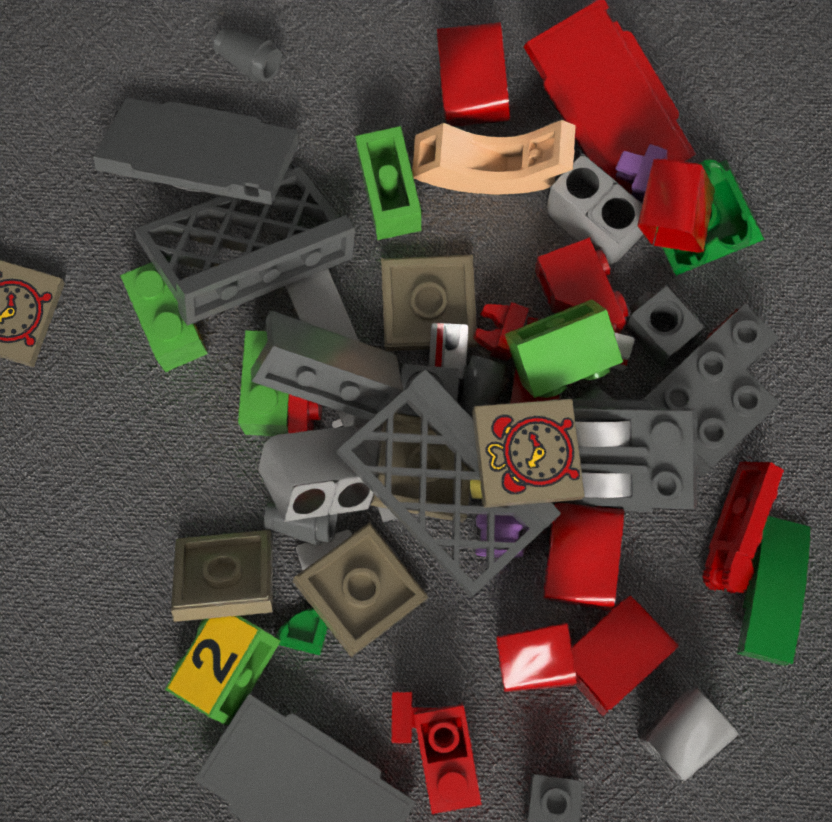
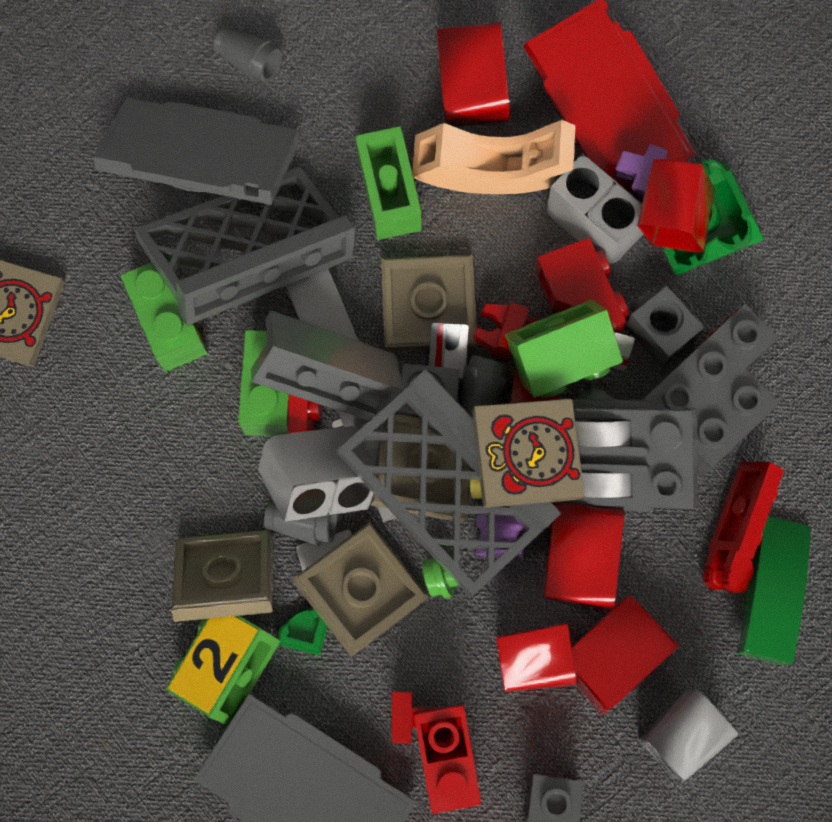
none -> bright green plate [422,557,459,599]

